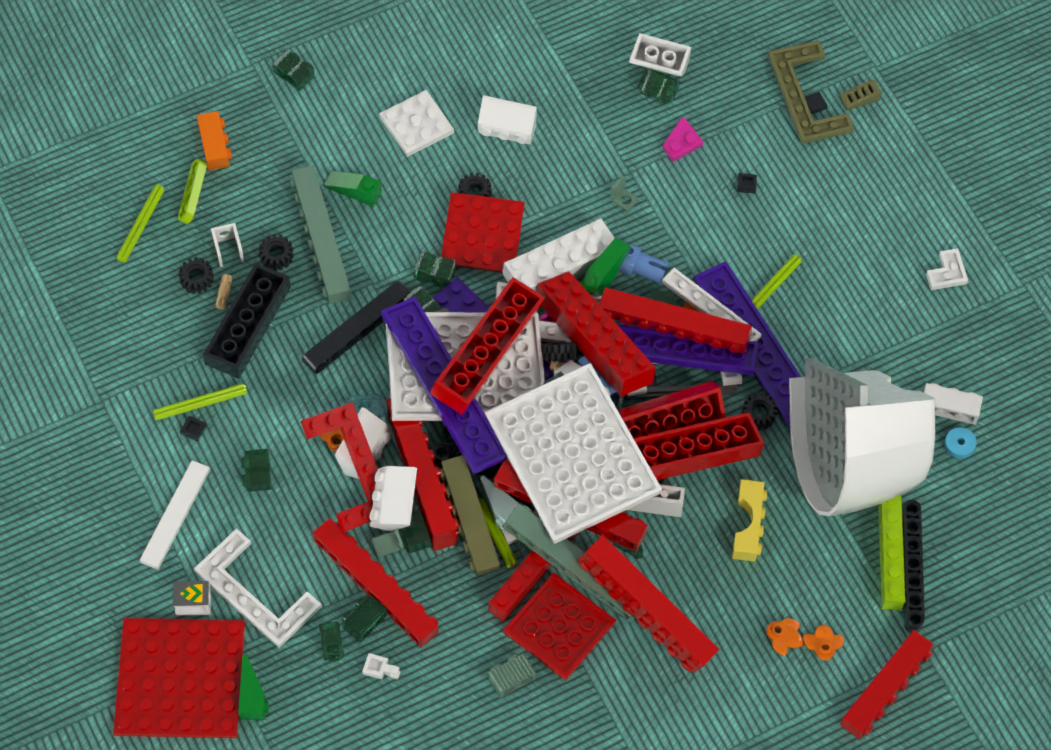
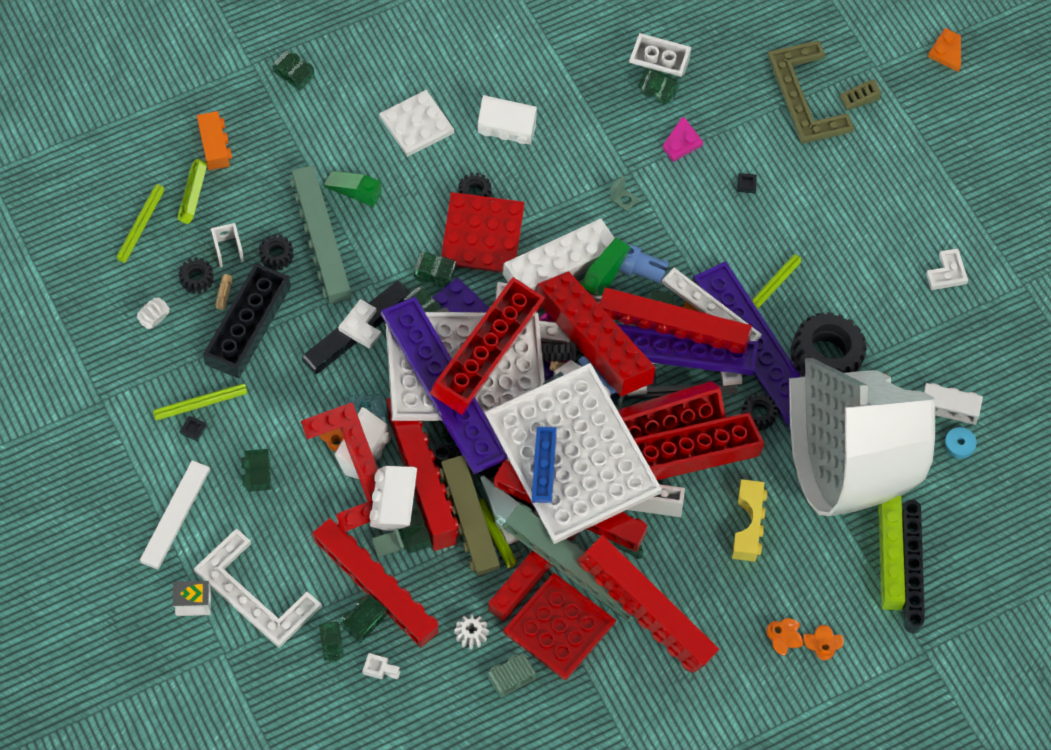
red plate [113,618,245,739] -> none
green slope [238,655,269,720] -> none
black tile [805,92,828,115] -> none
red brick [840,630,934,740] -> none
none -> white gear [137,297,170,329]
none -> white plate [338,299,381,349]
none -> white gear [454,614,489,650]
none -> blue plate [532,427,557,503]
none -> black tyre [790,312,867,377]
none -> orange wing [928,28,961,72]

